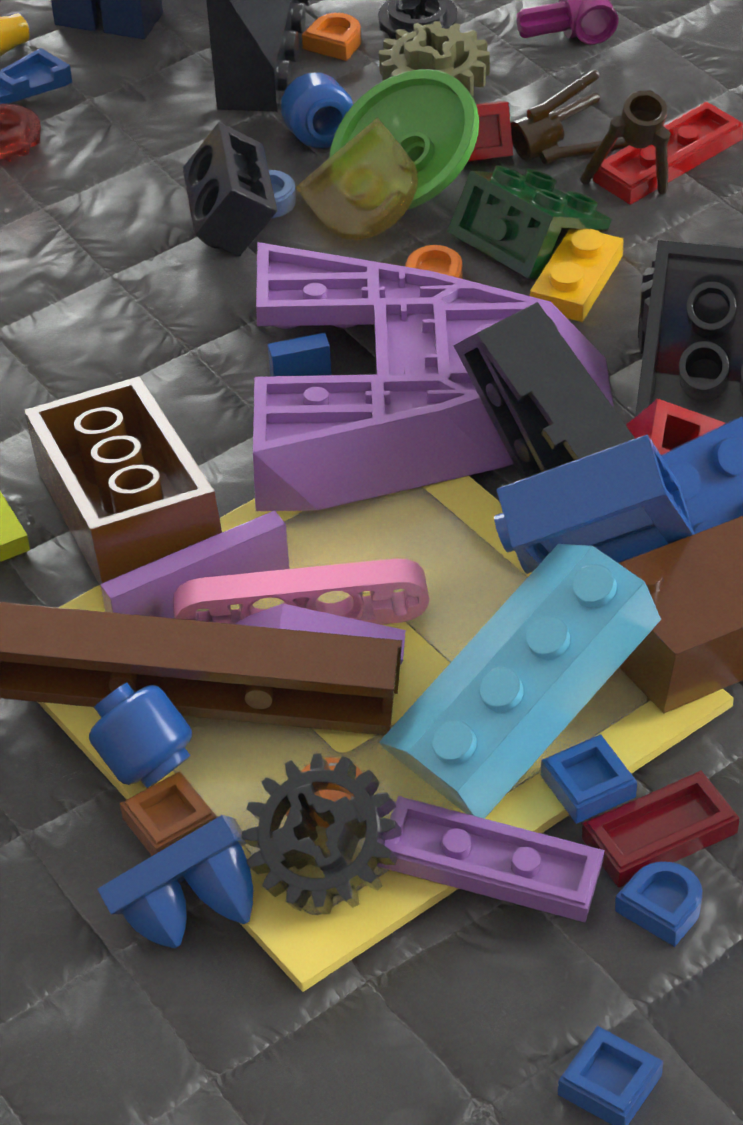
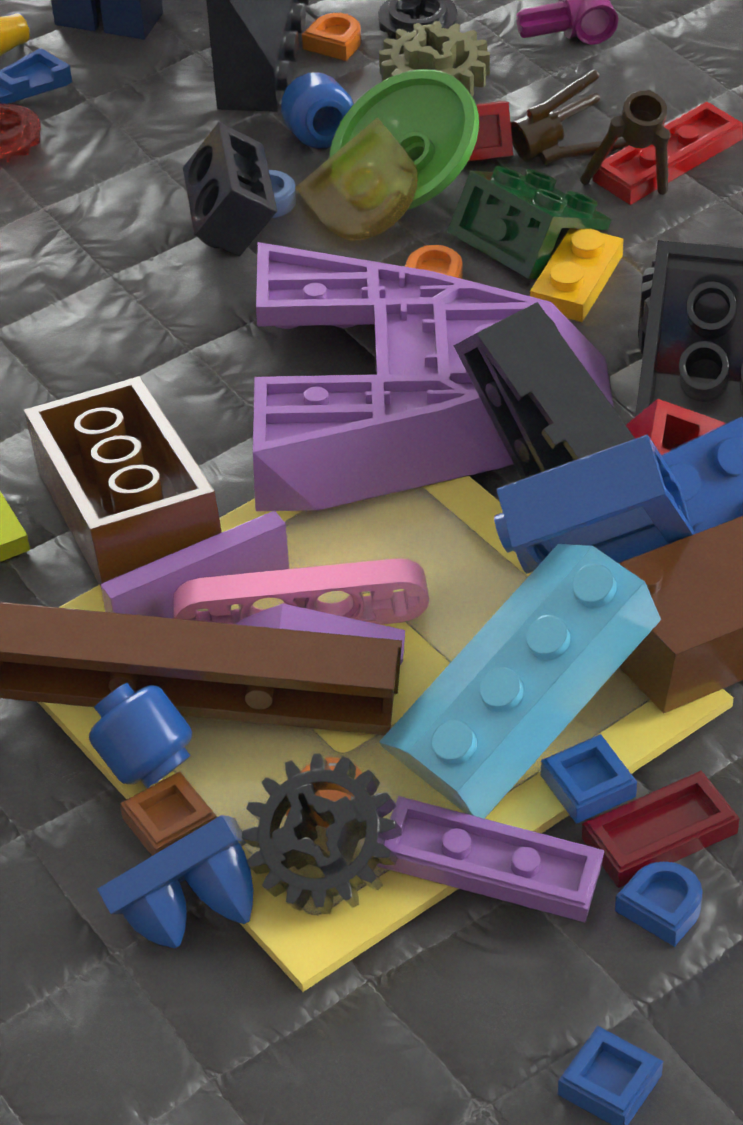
blue tile [268,333,332,377] -> none

